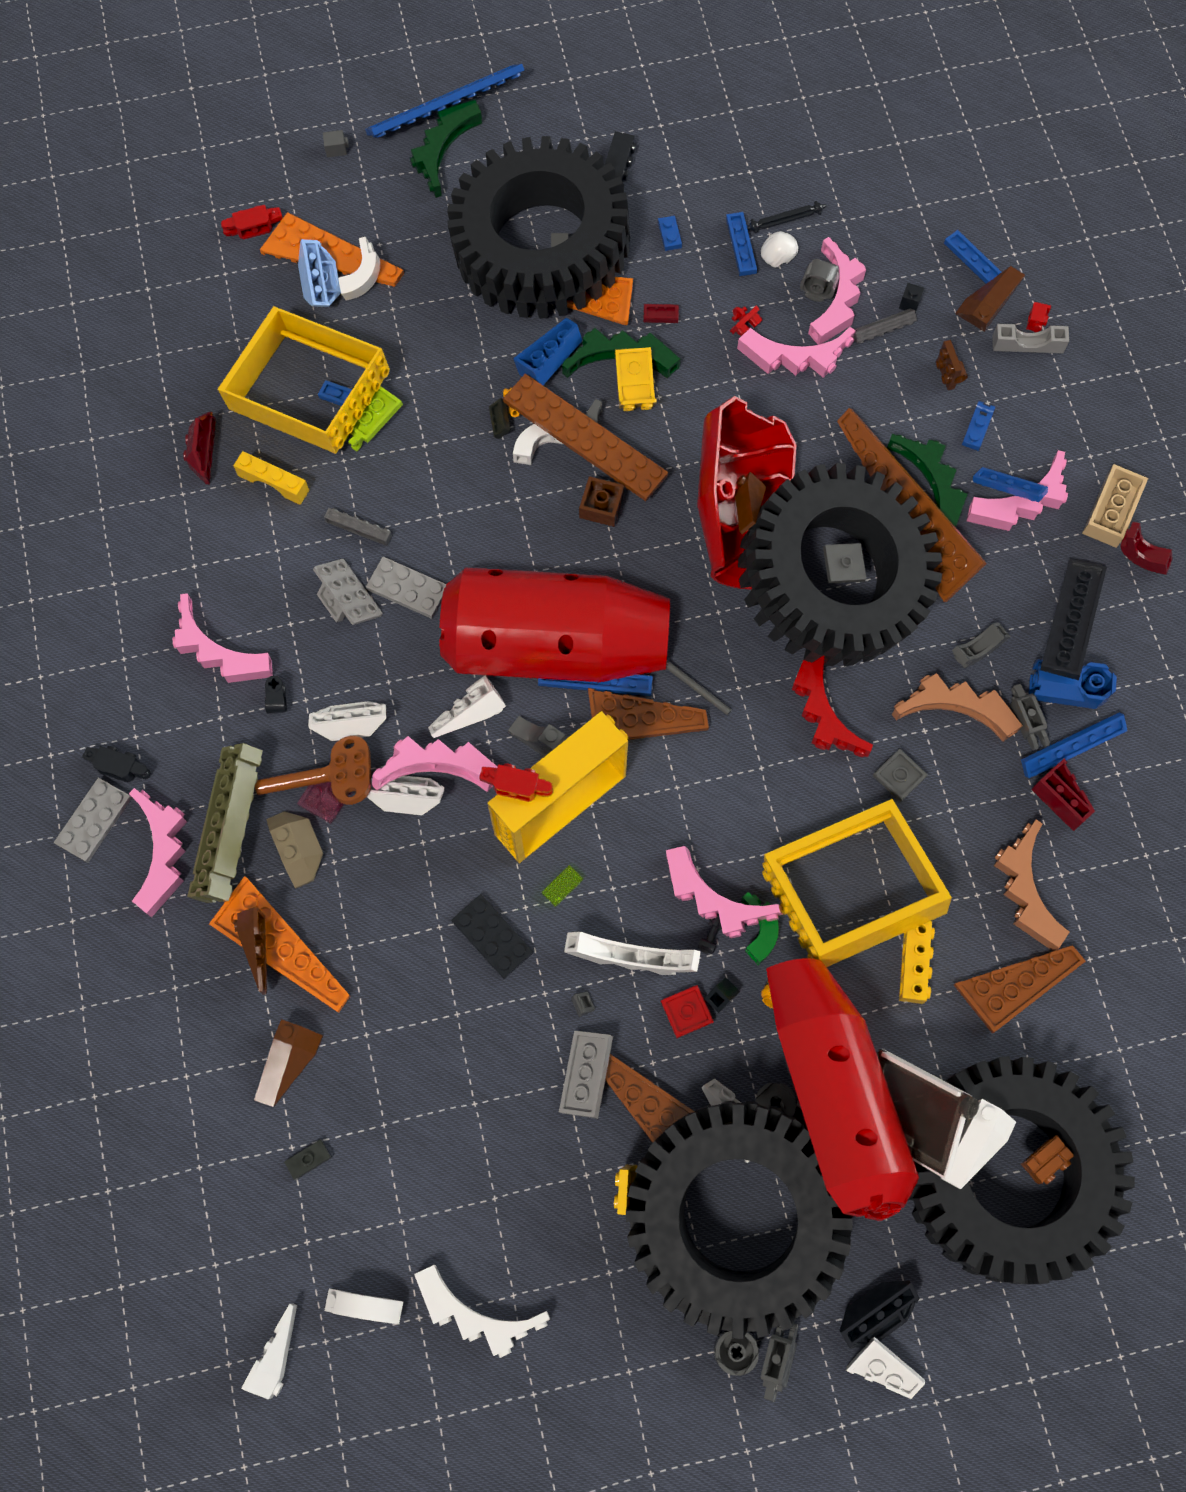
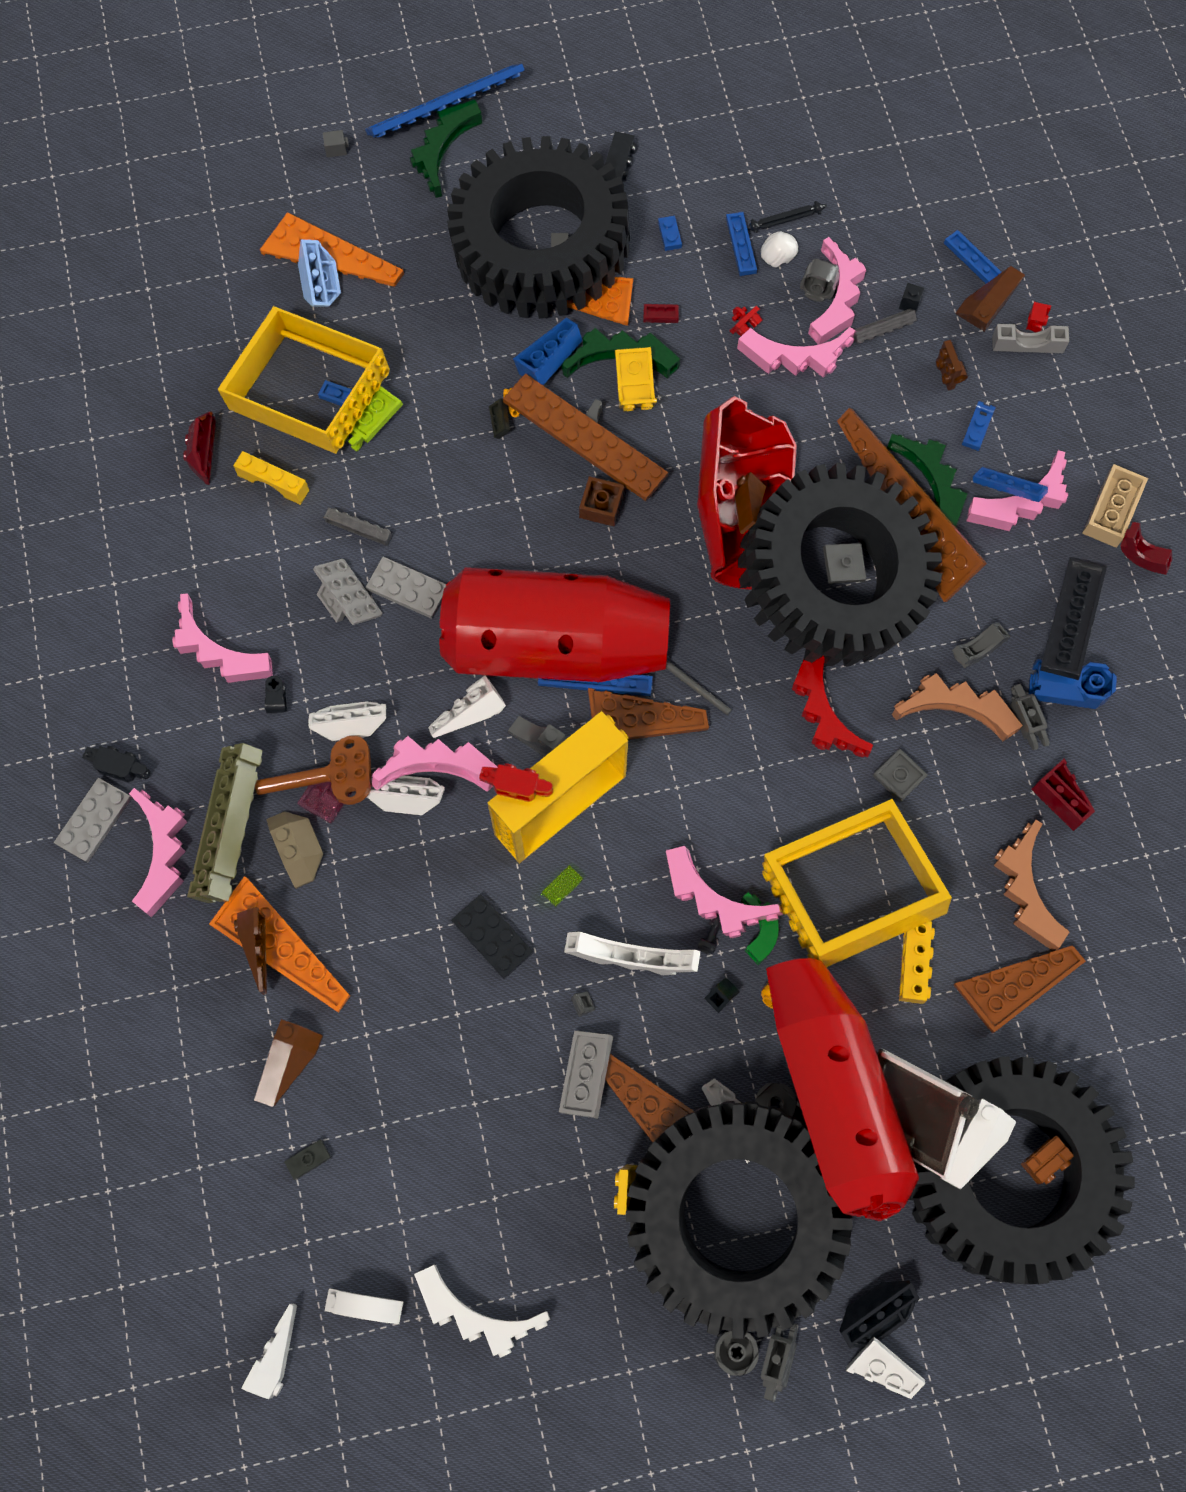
red hinge [221,205,283,240] -> none
white arch [338,237,380,301] -> none
white arch [513,424,563,465] -> none
red plate [660,985,714,1039] -> none
blue plate [1021,712,1127,778] -> none

